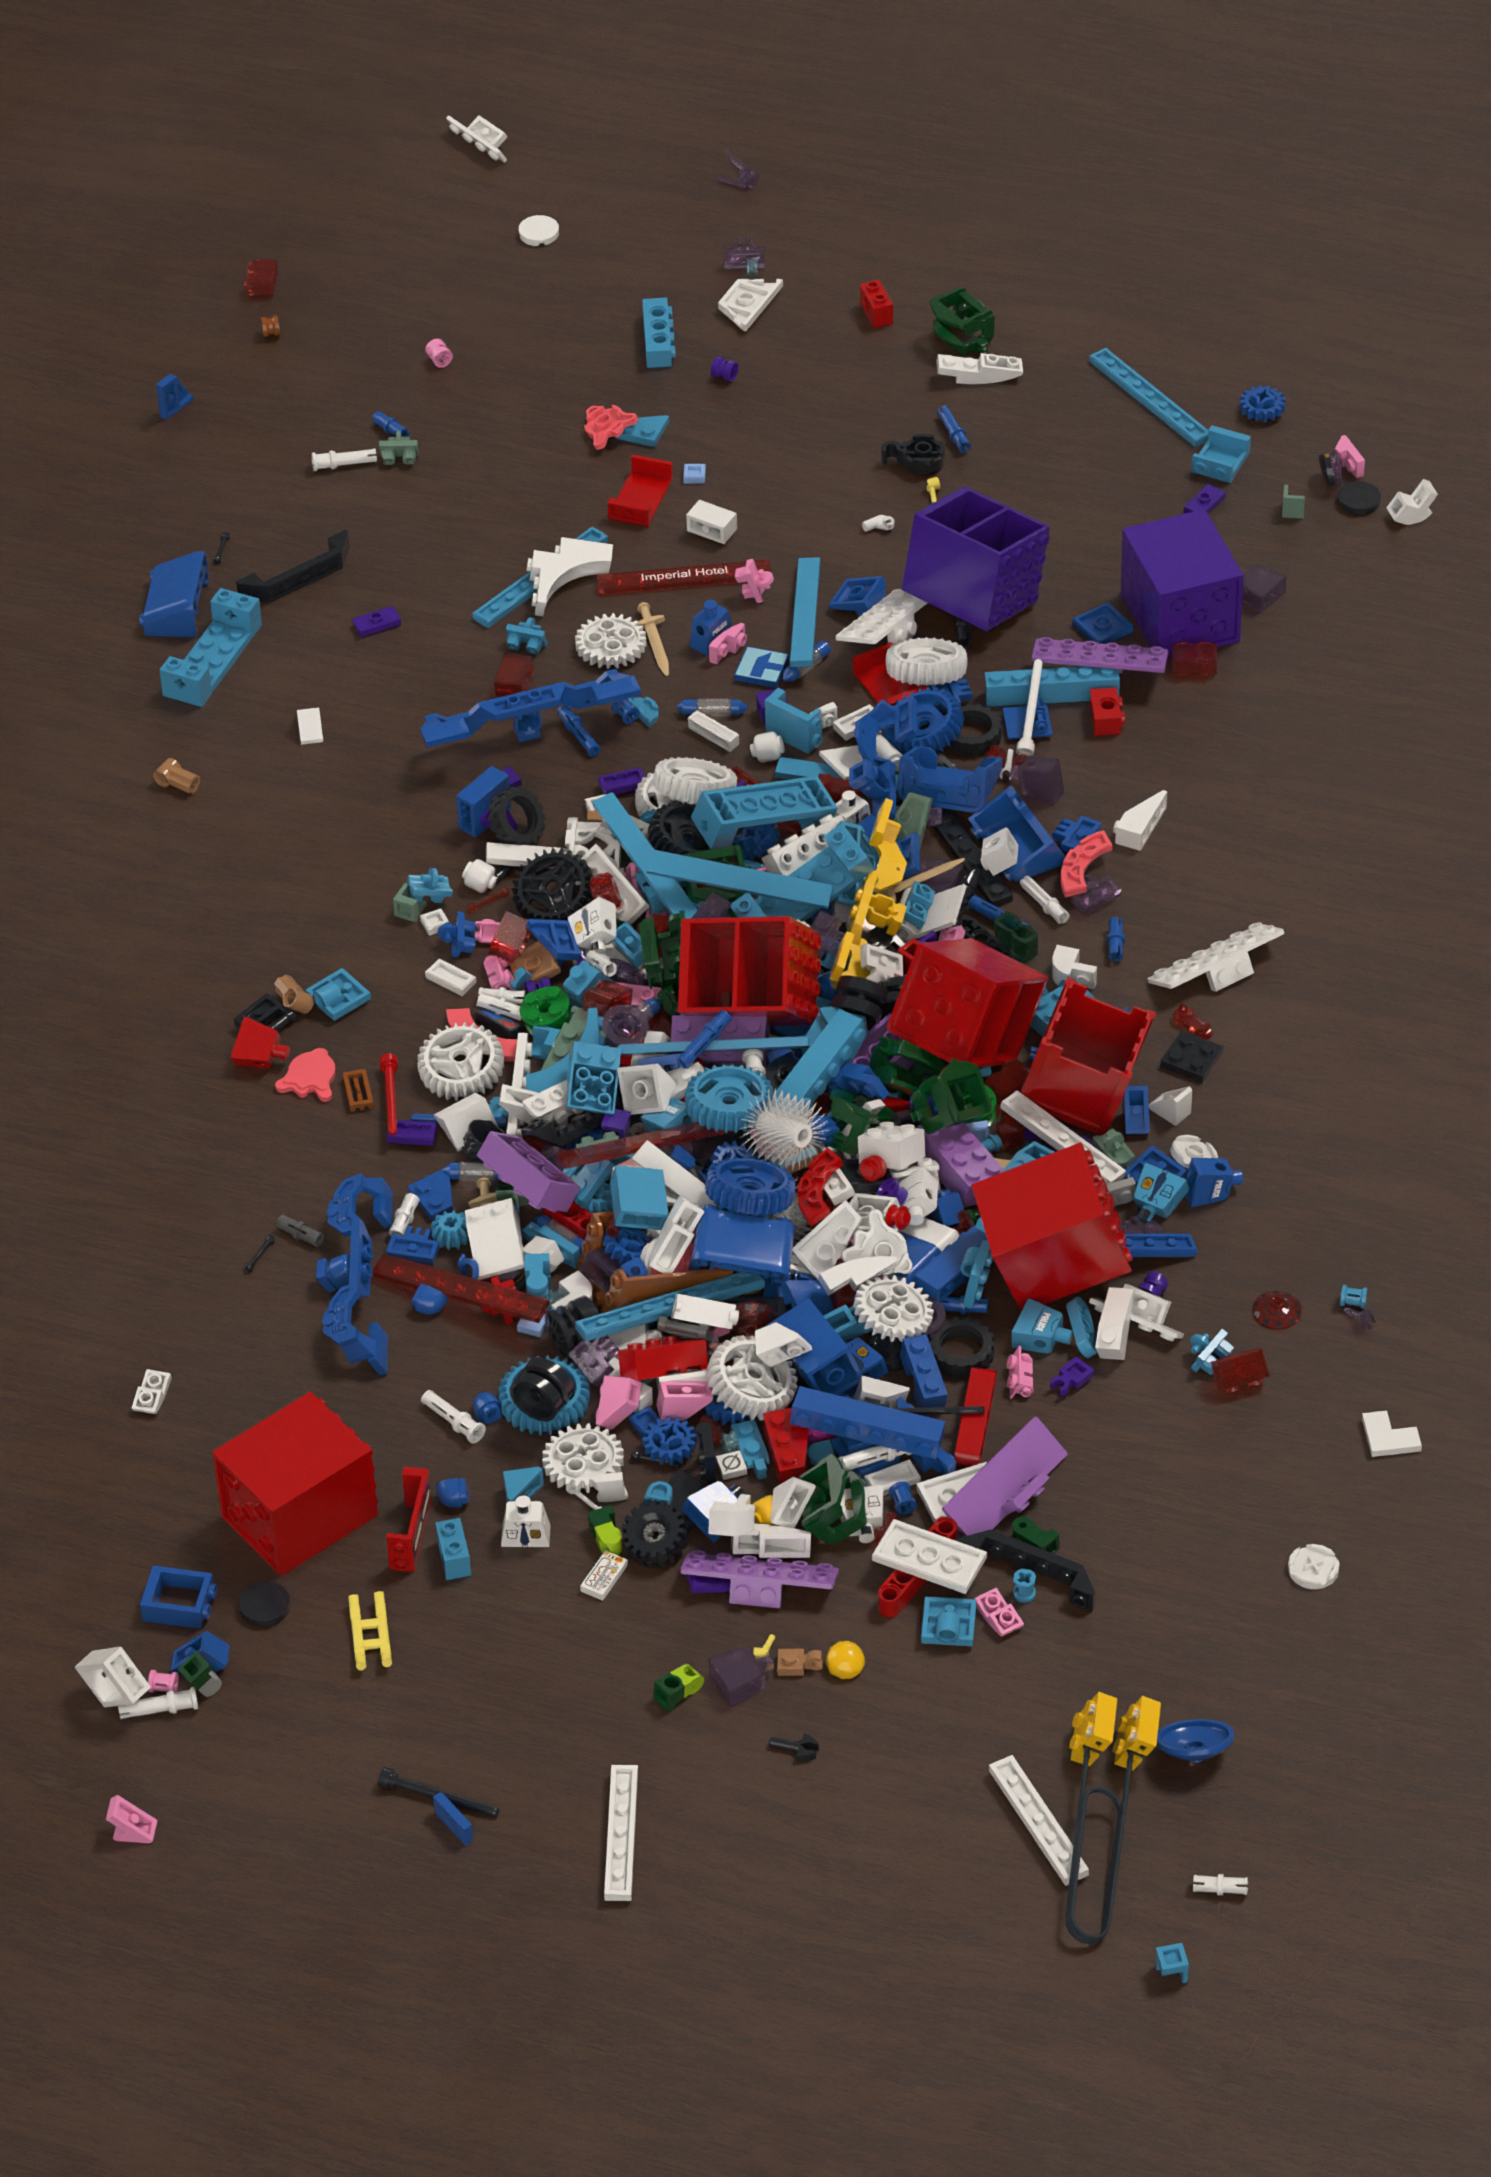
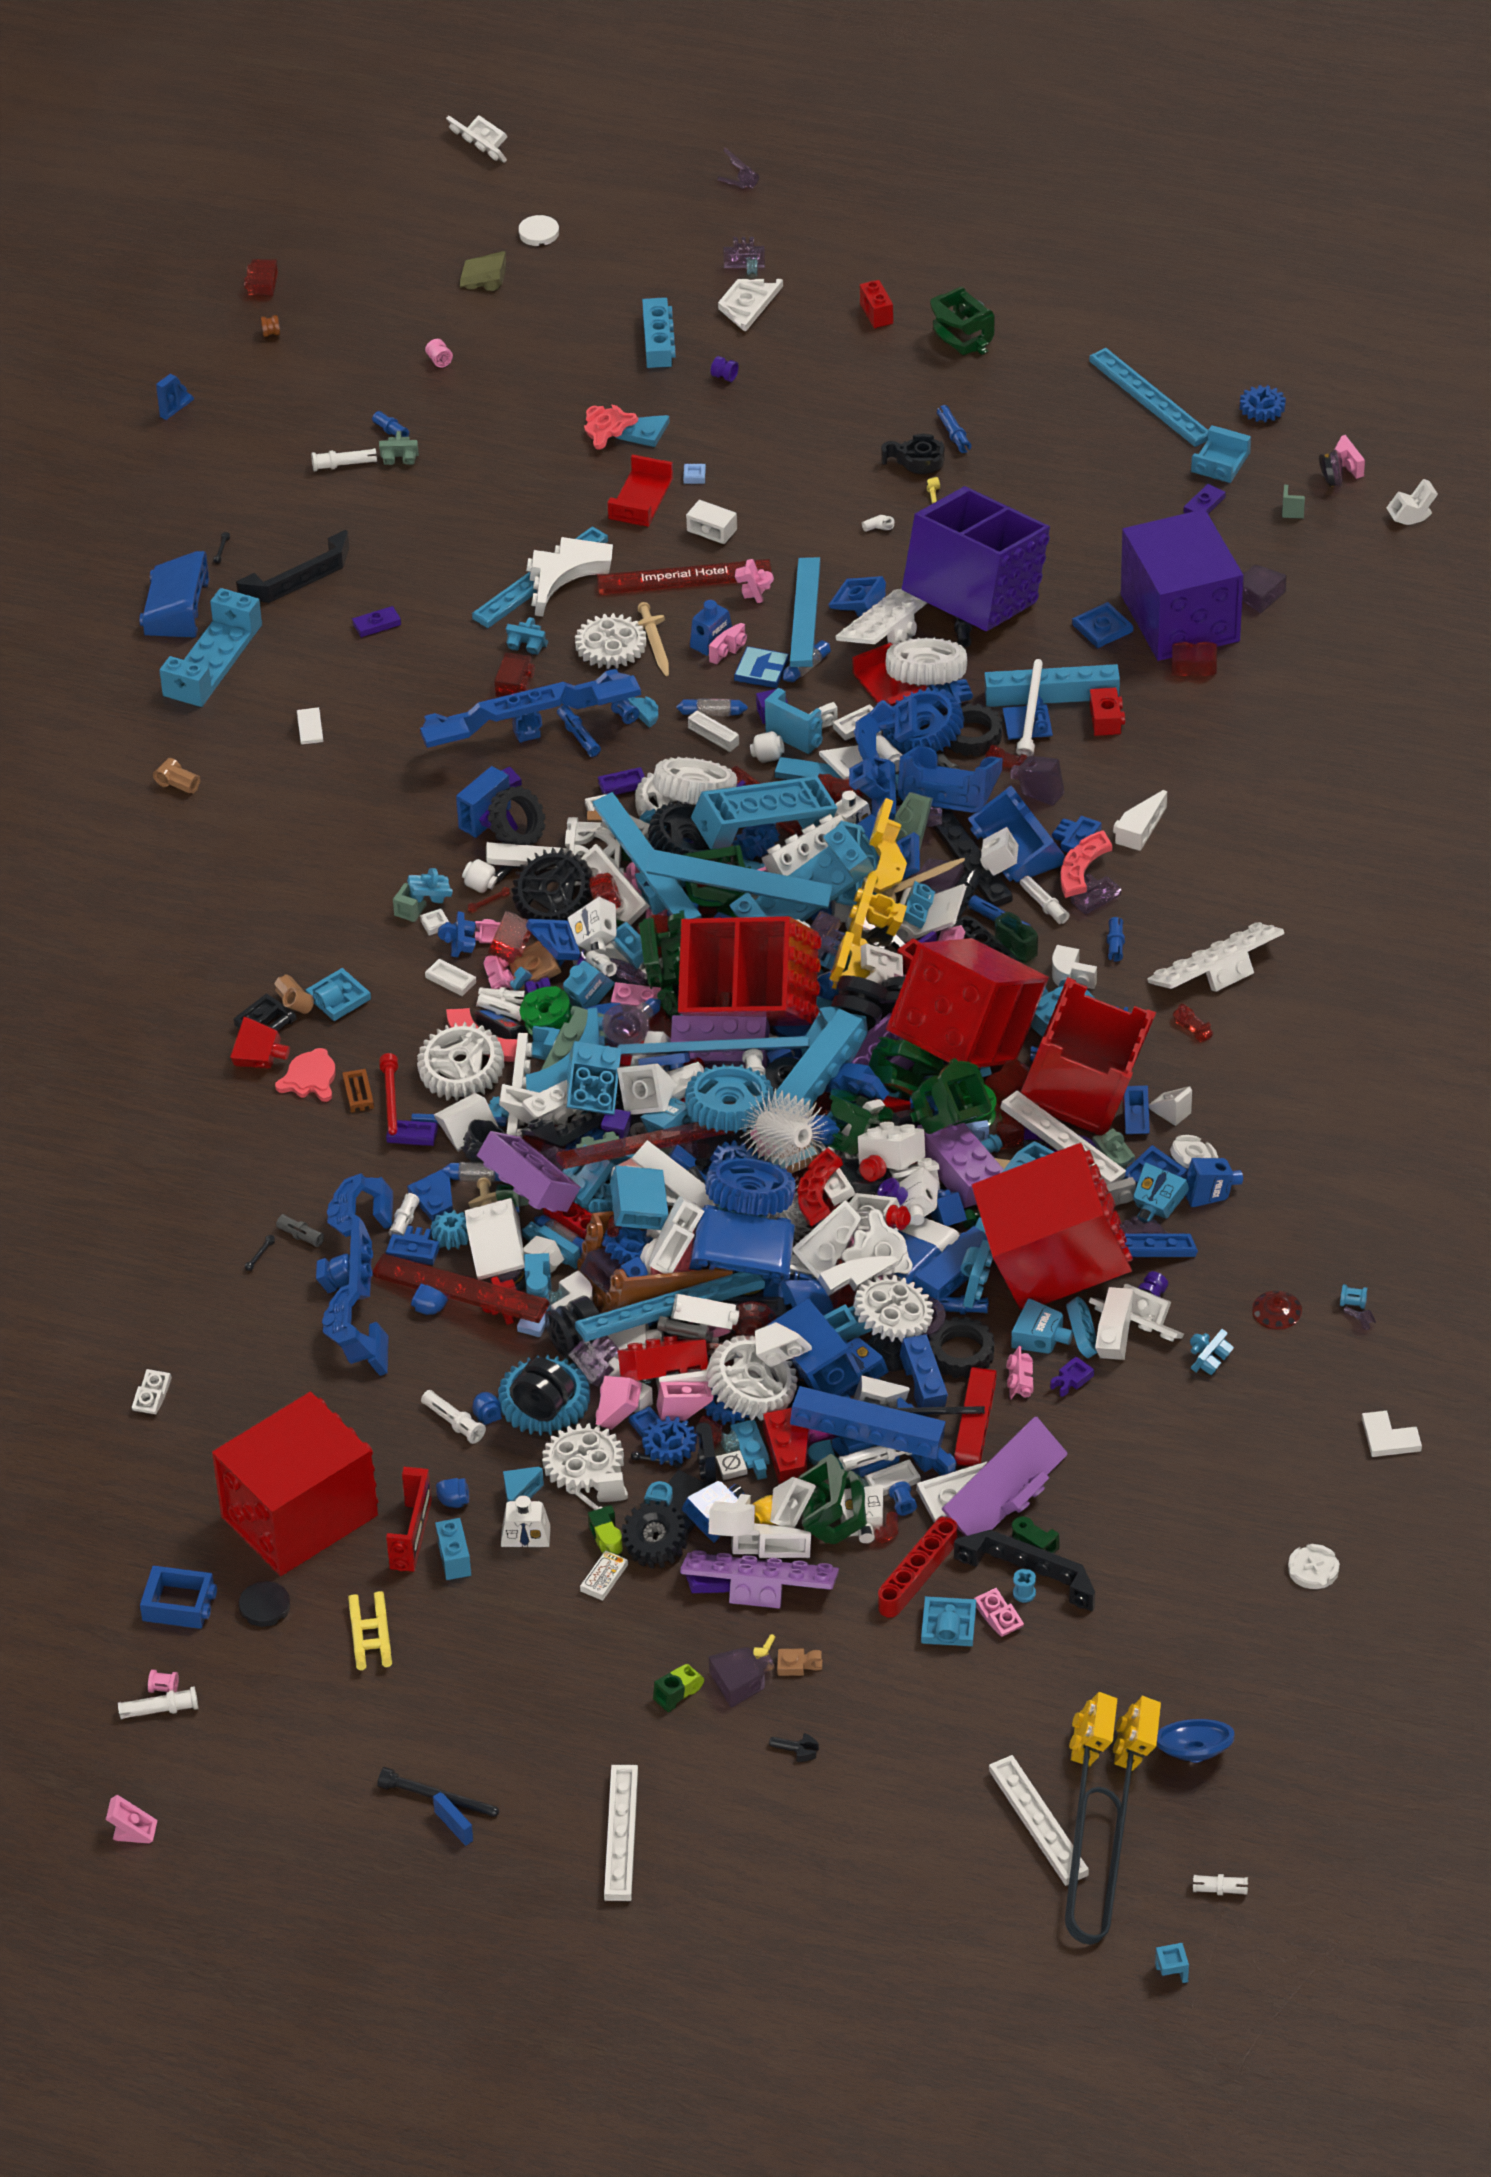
white window [75,1647,151,1708] -> none
blue slope [170,1631,230,1674] -> none
dark green leg [177,1651,222,1697] -> none
blue piece [454,1254,479,1291] -> none
clear red brick [582,980,633,1019] -> none
blue pin [676,1010,732,1069] -> none
clear purple hips [691,892,732,919] -> none
yellow hair [825,1641,865,1679] -> none
white tile [872,1519,987,1594] -> none
white slope [936,353,1023,384] -> none
clear red arm [955,1210,975,1235] -> none
white hand [1000,749,1014,780] -> none
medium lavender bracket [1032,637,1168,673] -> none
black plate [1160,1030,1224,1083] -> none
clear red brick [1210,1348,1270,1393] -> none
black tile [1338,481,1381,515] -> none
none -> olive slope [460,251,506,291]

